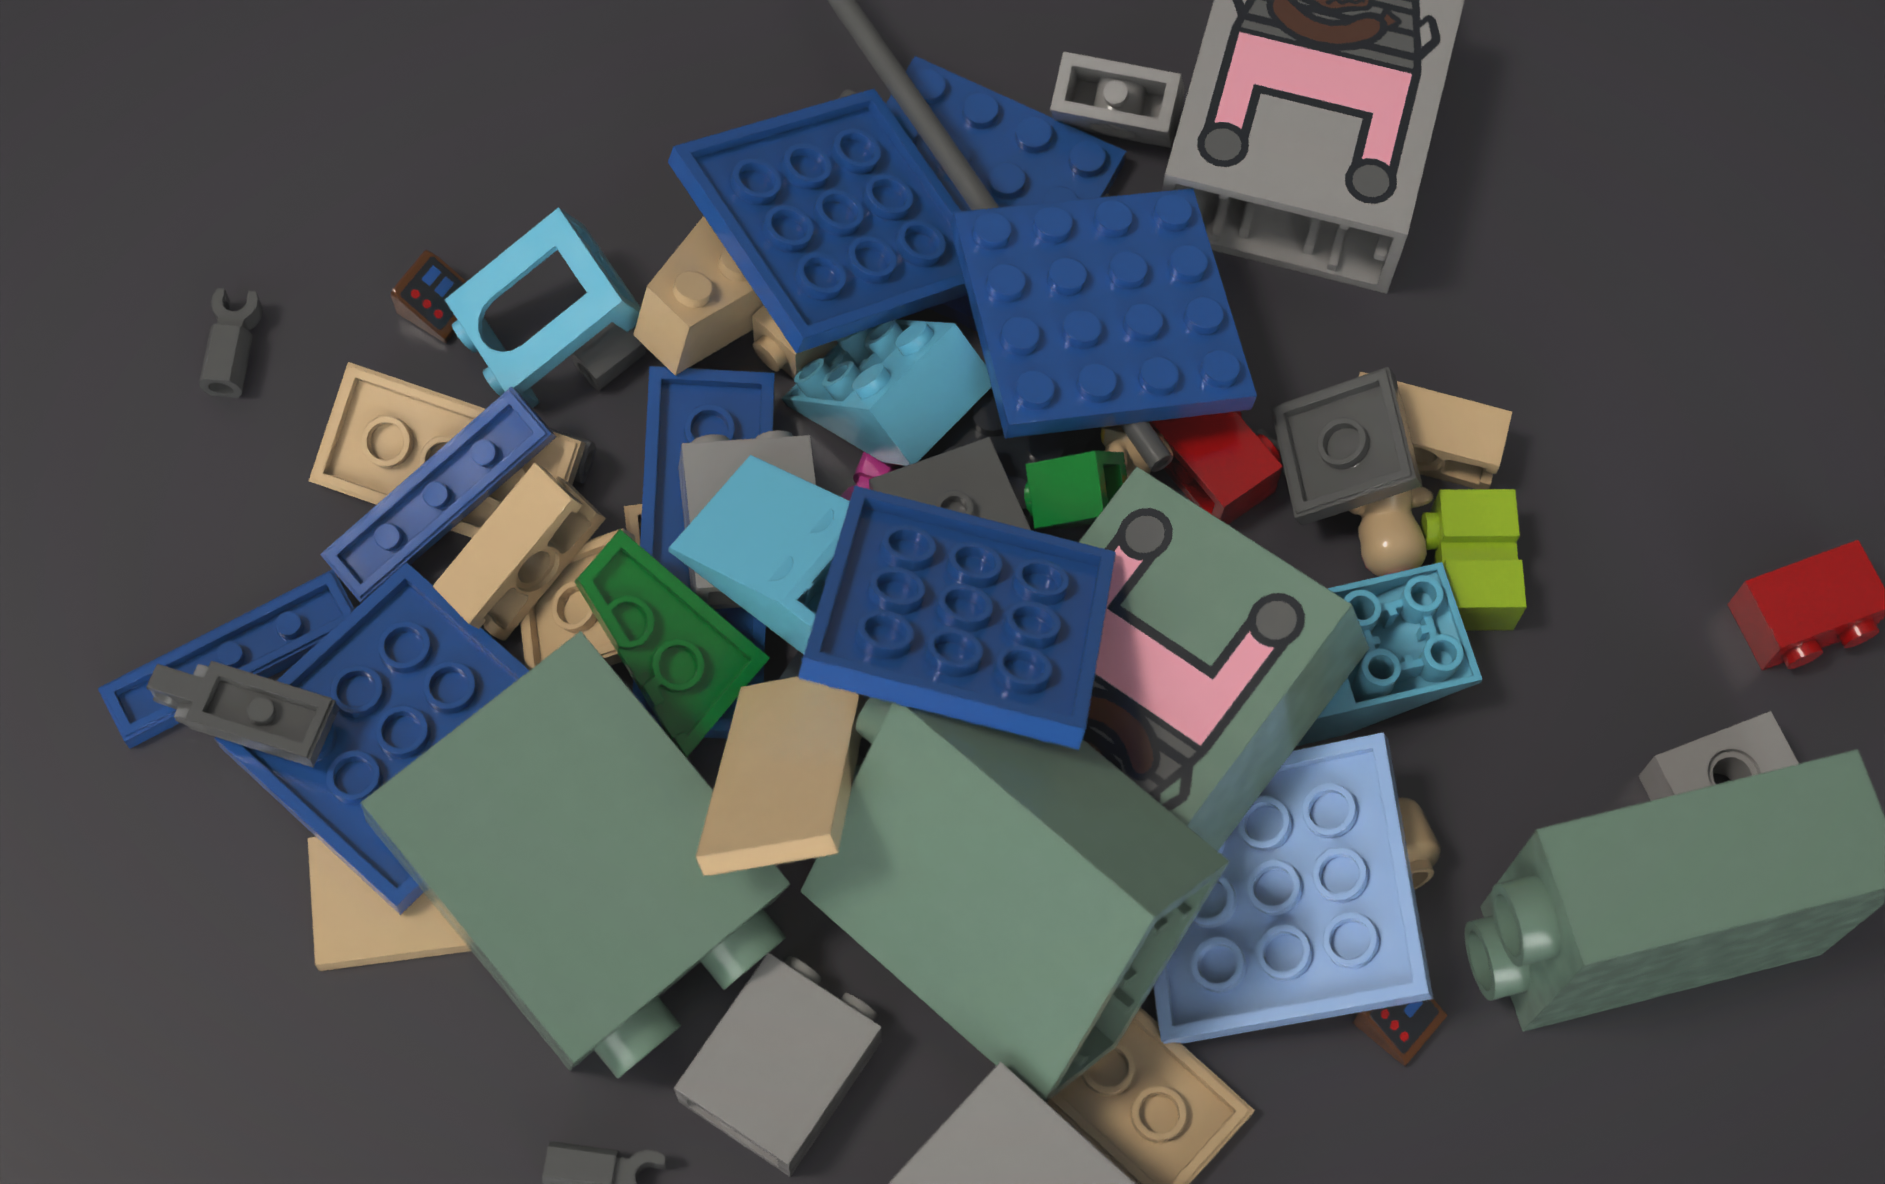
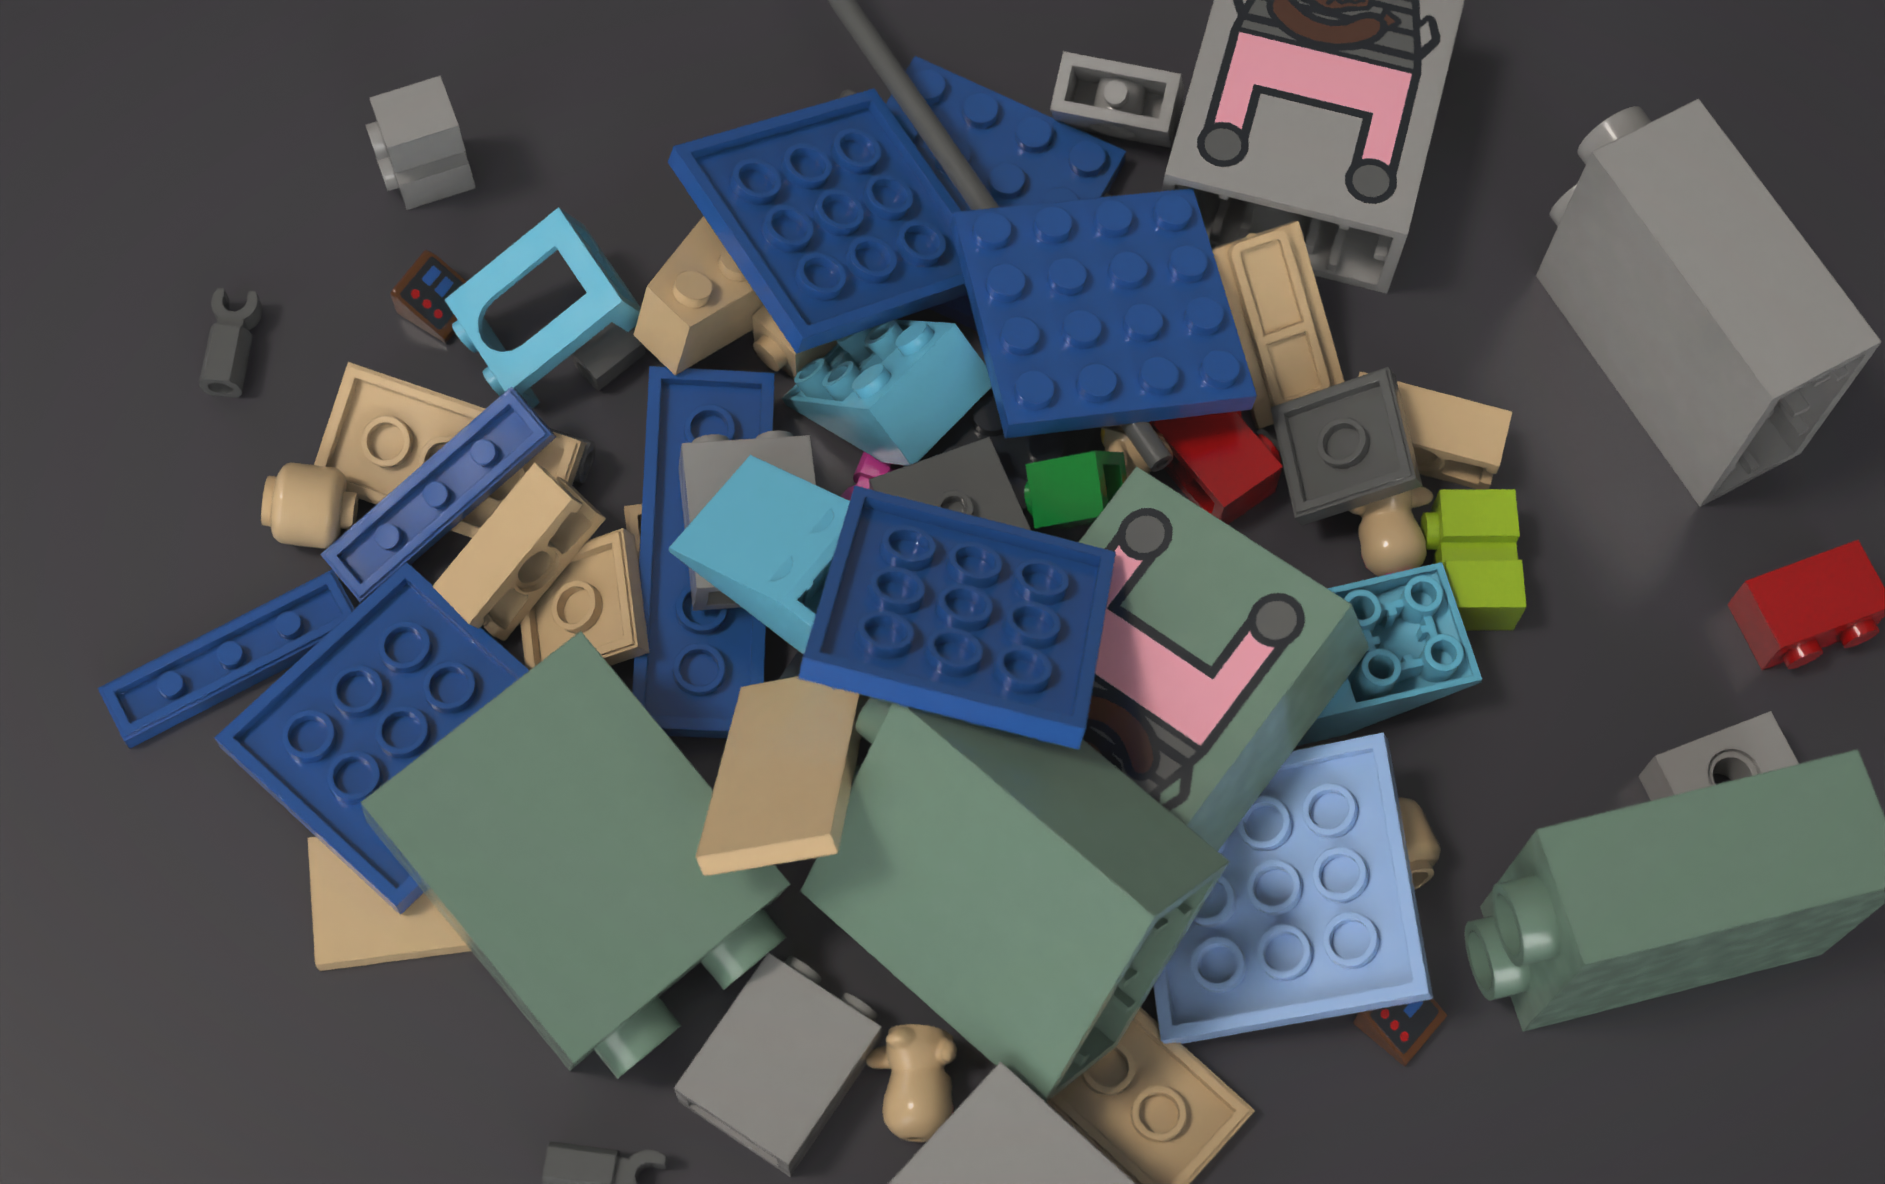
dark grey hinge [146,661,339,768] -> none
green wing [574,529,770,758] -> none
none -> tan head [261,463,359,549]
none -> light grey brick [365,76,475,210]
none -> tan animal [866,1024,957,1142]
none -> tan piece [1212,221,1345,429]
none -> light grey brick [1536,98,1882,507]

